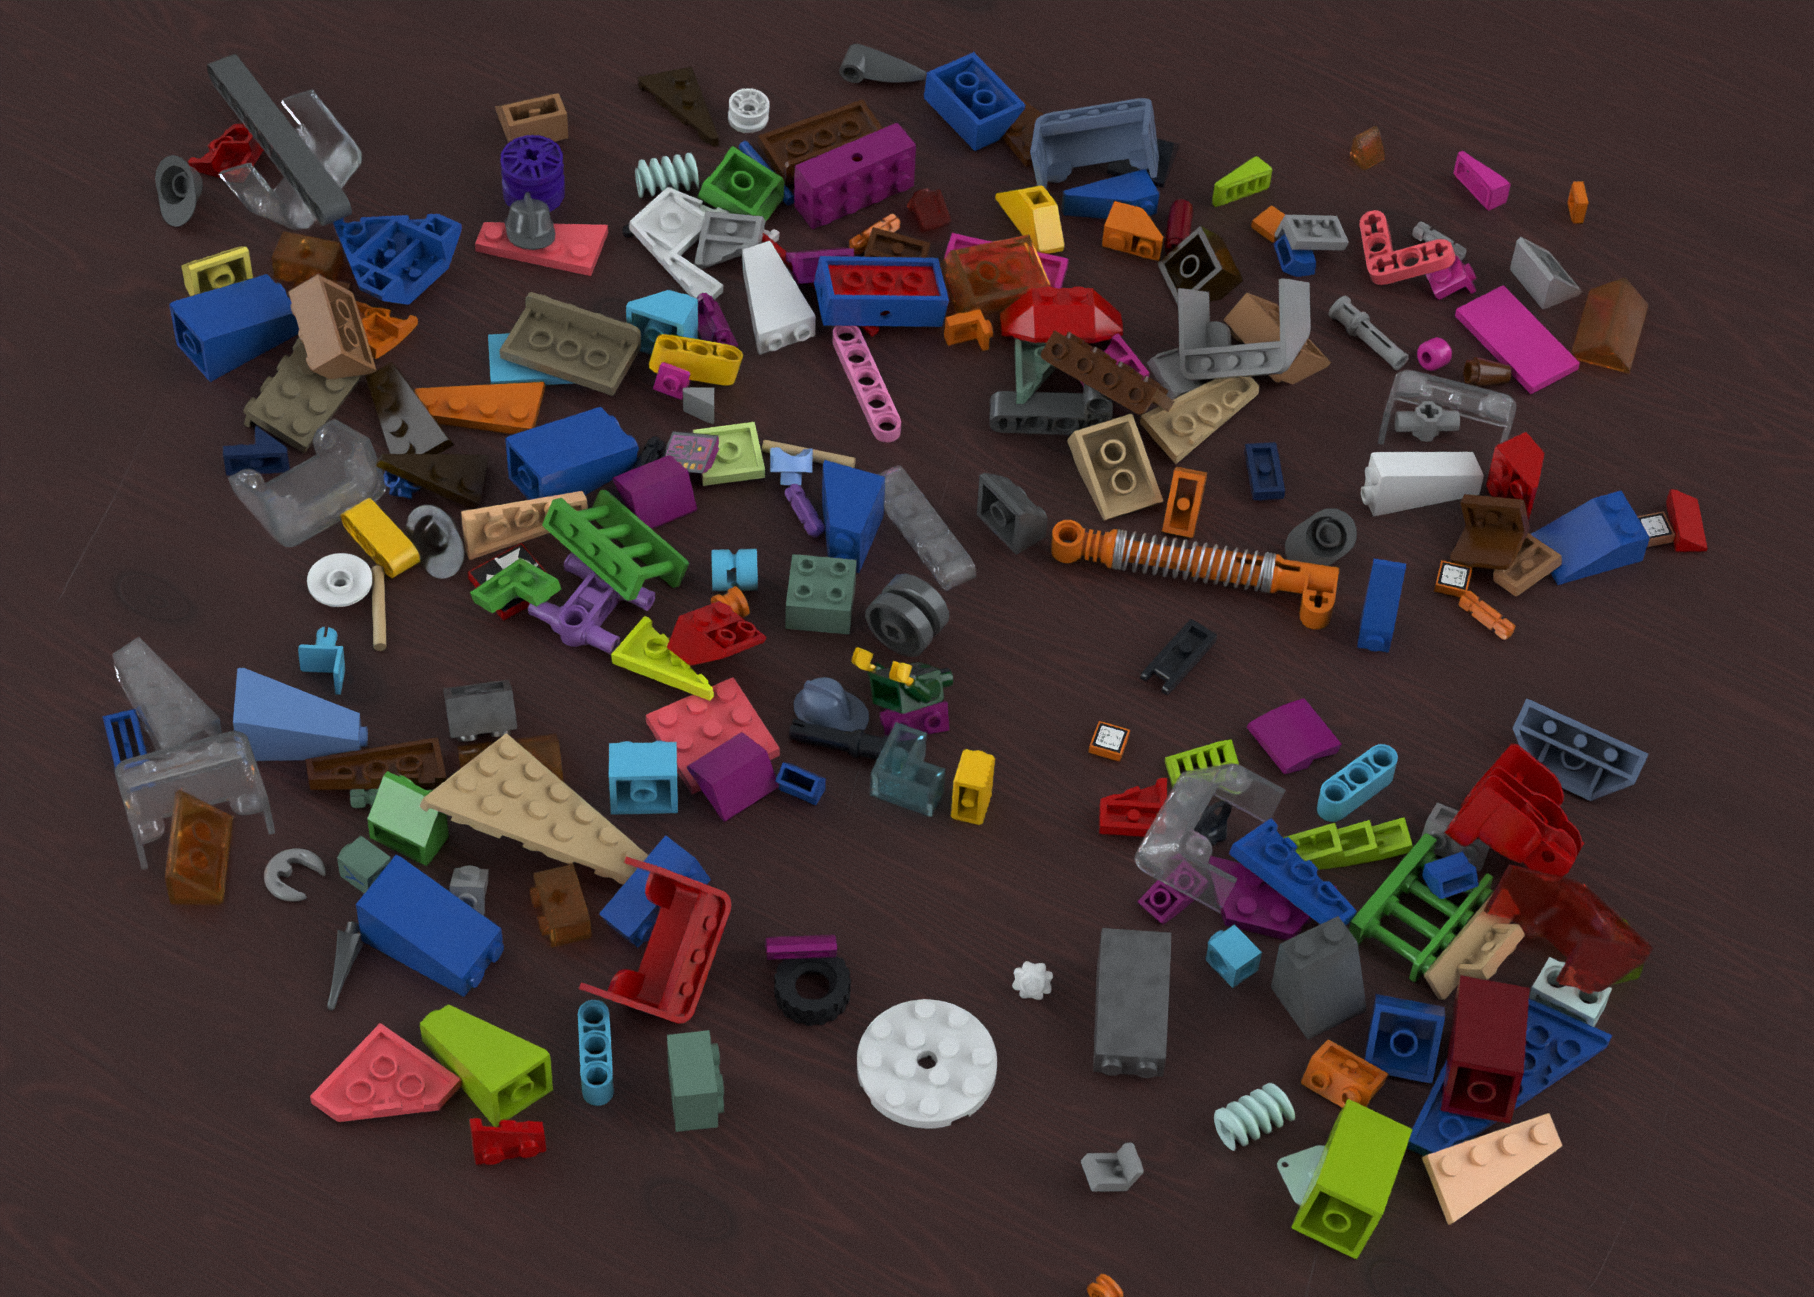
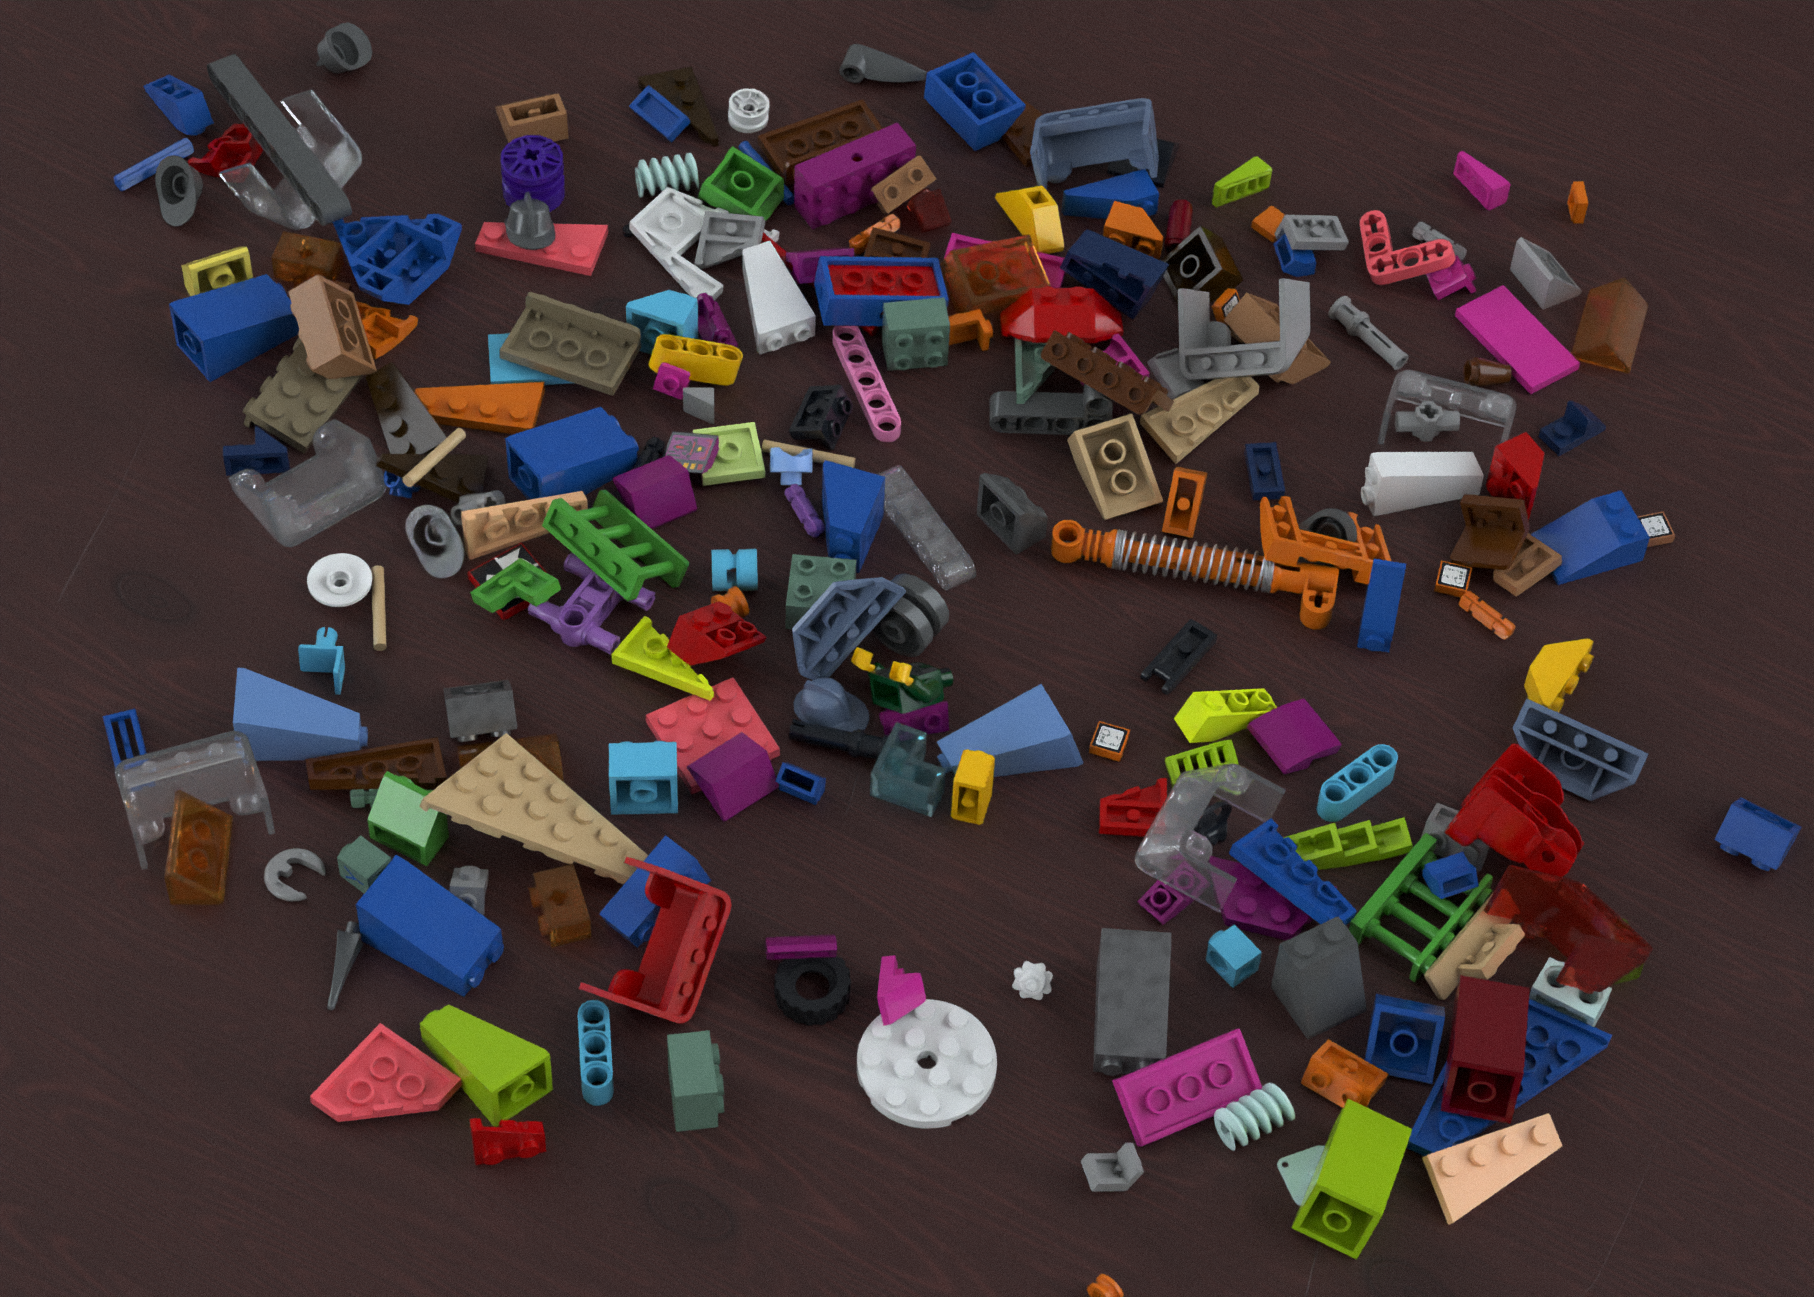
clear wedge [112,637,224,776] -> none
yellow beam [340,498,420,578] -> none
clear orange slope [1350,126,1385,170] -> none
dark pink piece [1417,337,1452,371] -> none
red slope [1666,489,1708,552] -> none
none -> blue axle [113,138,194,191]
none -> blue slope [144,74,214,136]
none -> dark grey piece [316,22,372,74]
none -> tan bar [402,428,466,487]
none -> light grey axle [451,490,506,525]
none -> blue tile [629,85,691,143]
none -> black bracket [788,385,853,450]
none -> sand blue wedge [792,577,906,680]
none -> medium nougat bracket [871,156,936,214]
none -> dark pink slope [877,955,926,1026]
none -> sand green brick [882,297,950,371]
none -> medium blue slope [937,684,1083,777]
none -> dark blue wedge [1060,229,1170,320]
none -> dark pink tile [1112,1028,1262,1147]
none -> neon yellow slope [1174,688,1277,743]
none -> orange tile [1211,288,1240,330]
none -> orange wedge [1260,496,1391,584]
none -> yellow slope [1524,638,1594,713]
none -> dark blue slope [1539,400,1606,457]
none -> blue slope [1714,797,1802,871]

